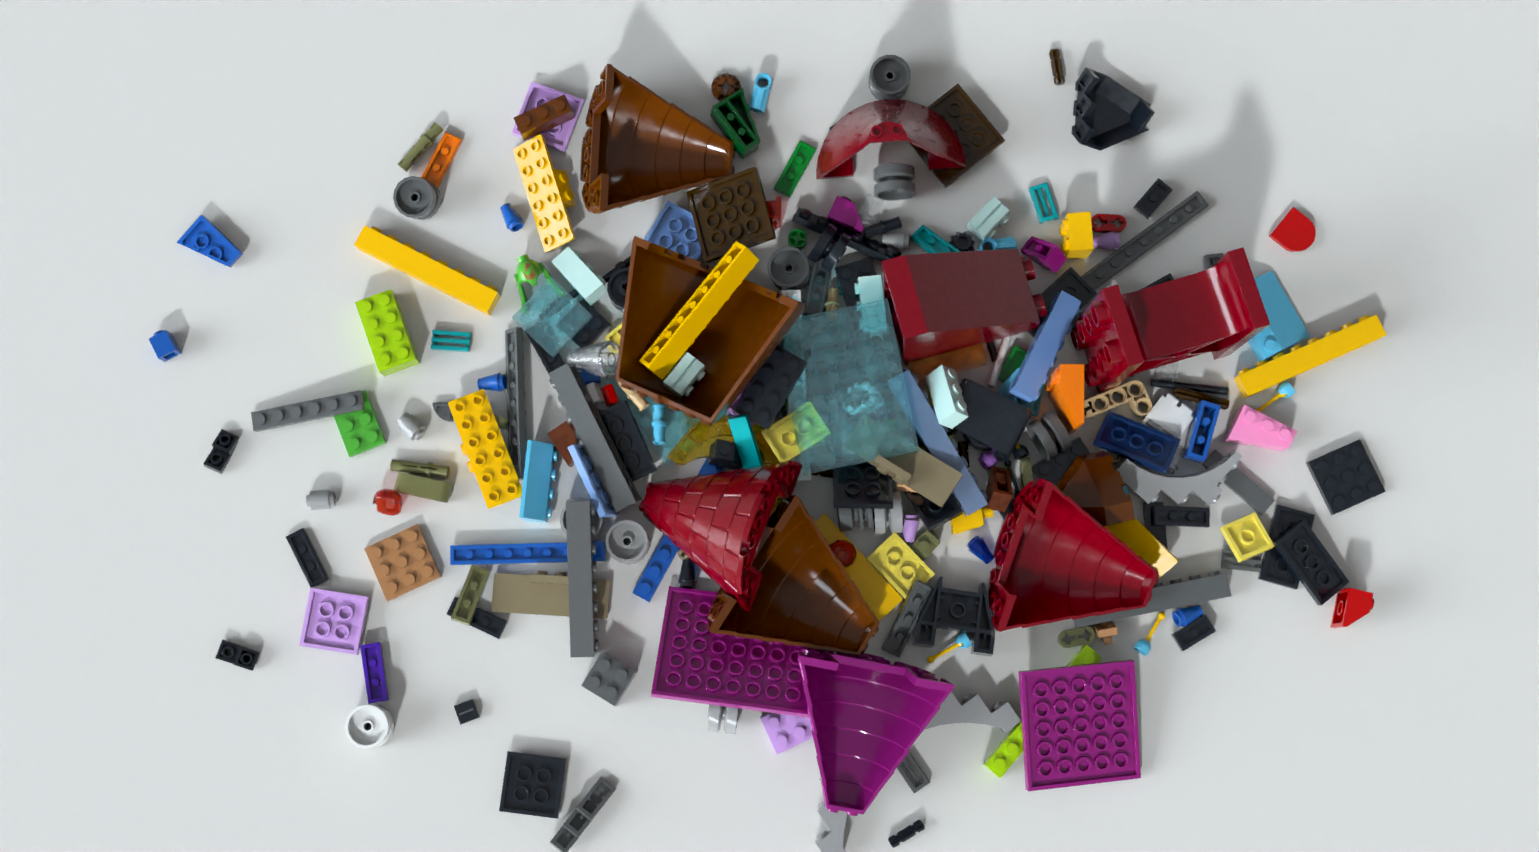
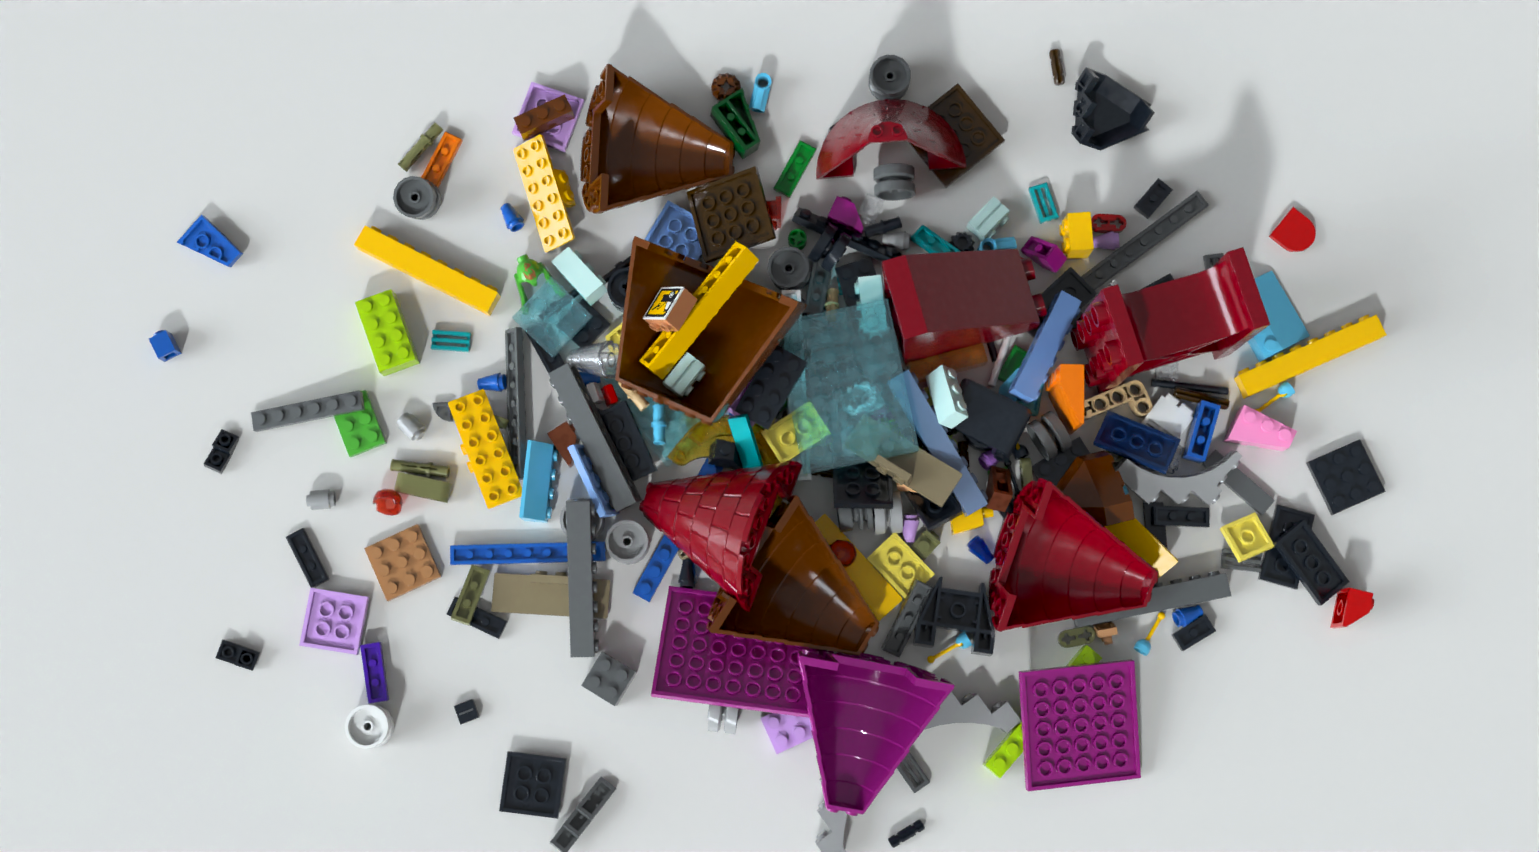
none -> piece [643,287,698,332]

